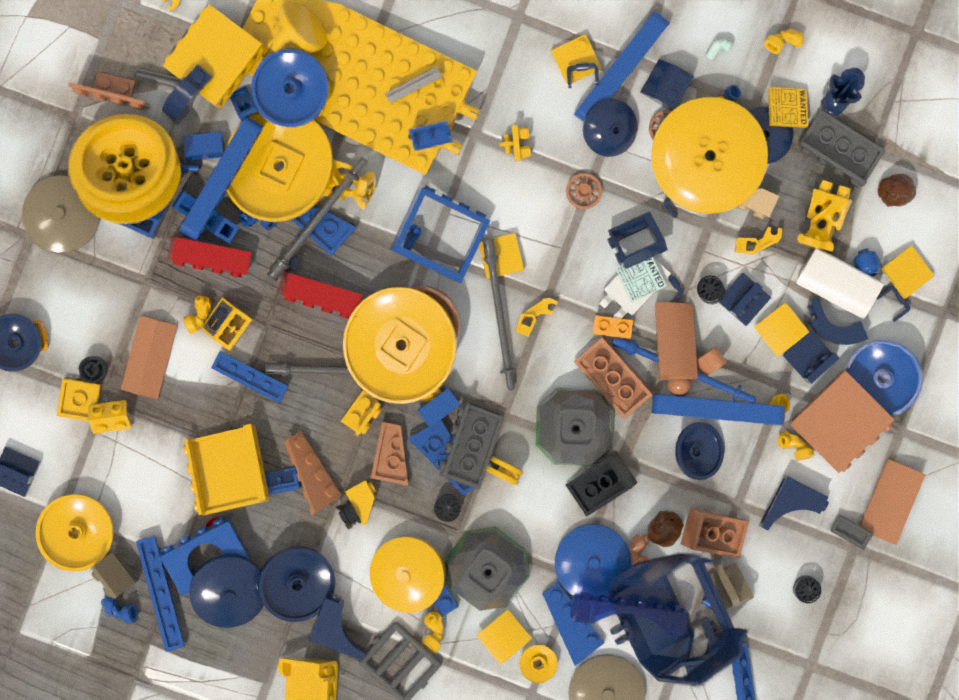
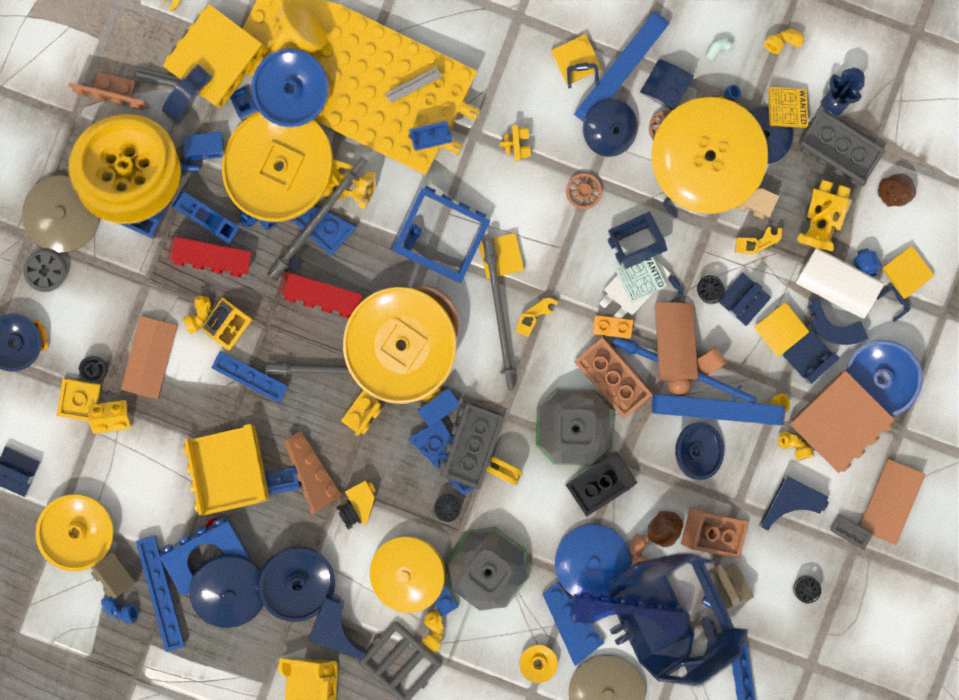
blue beam [179,116,264,241] -> none
nougat wing [371,422,408,486] -> none
yellow slope [476,609,532,665] -> none
none -> dark grey wheel [23,250,67,292]

